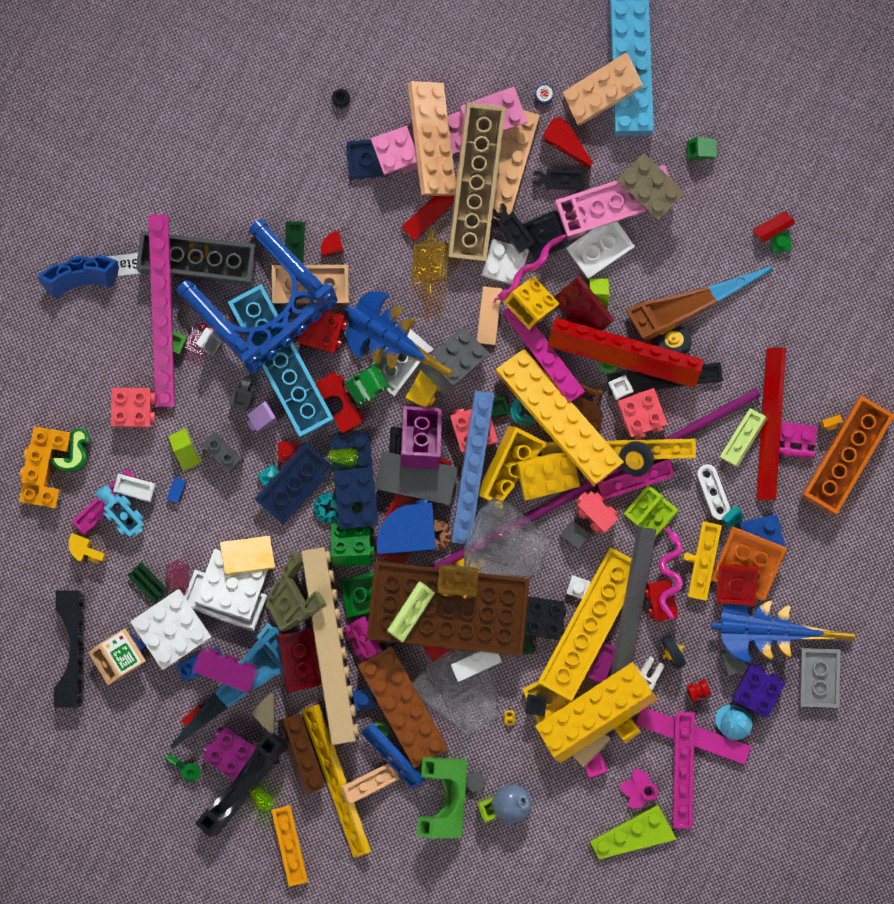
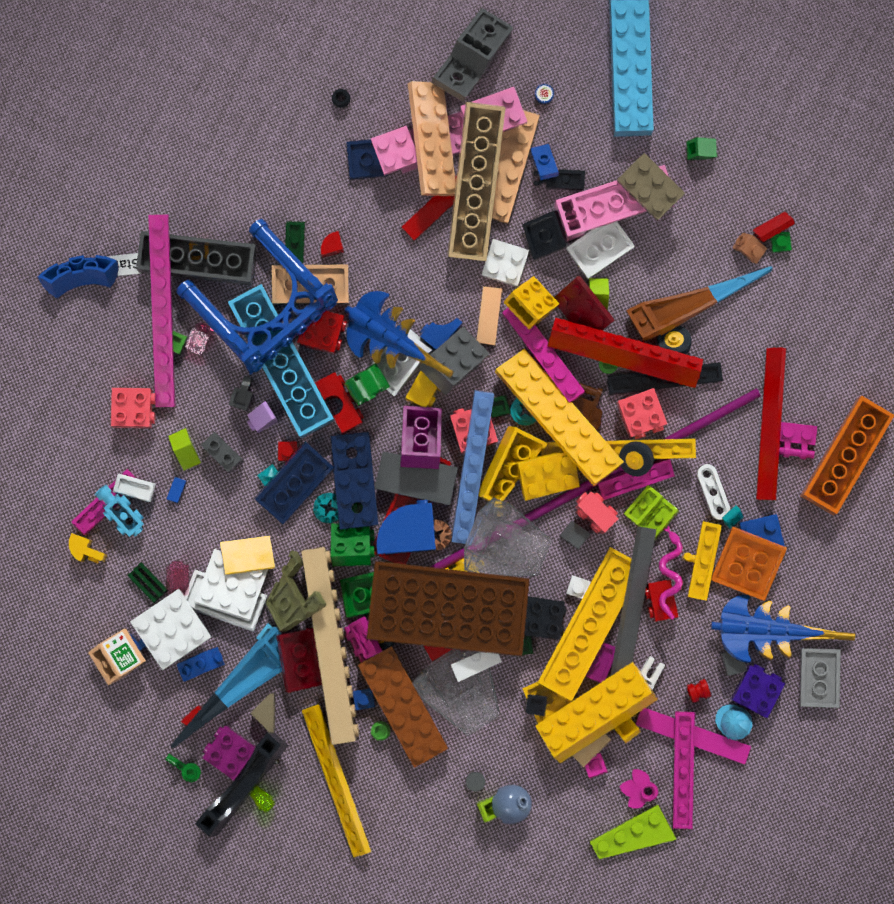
light orange bracket [19,427,71,509] -> none
green animal [51,428,91,473] -> none
black arch [54,590,85,708] -> none
magenta brick [193,647,260,693] -> none
white tile [196,328,223,356] -> none
light orange plate [271,805,308,887] -> none
reddish brown brick [278,713,325,795] -> none
clear neon green cone [328,448,358,467] -> none
light nougat tile [340,763,400,805] -> none
blue tile [360,723,425,789] -> none
yellowish green plate [387,582,434,642] -> none
black piece [389,427,402,455] -> none
clear yellow plate [412,229,449,295] -> none
bright green arch [417,757,468,839] -> none
pearl gold bracket [437,564,479,598] -> none
black plate [492,203,535,254] -> none
dark pink animal [493,234,566,303] -> none
yellow rock [504,710,516,726] -> none
red slope [541,117,593,169] -> none
light nougat plate [563,53,644,126] -> none
white tile [608,374,634,400] -> none
black wheel [661,635,686,669] -> none
red plate [716,563,758,606] -> none
yellowish green plate [720,408,767,467] -> none
light orange plate [819,414,843,431] -> none
none -> blue arch [420,318,463,351]
none -> dark grey bracket [431,8,514,102]
none -> blue plate [530,144,559,180]
none -> nougat bracket [733,233,767,264]

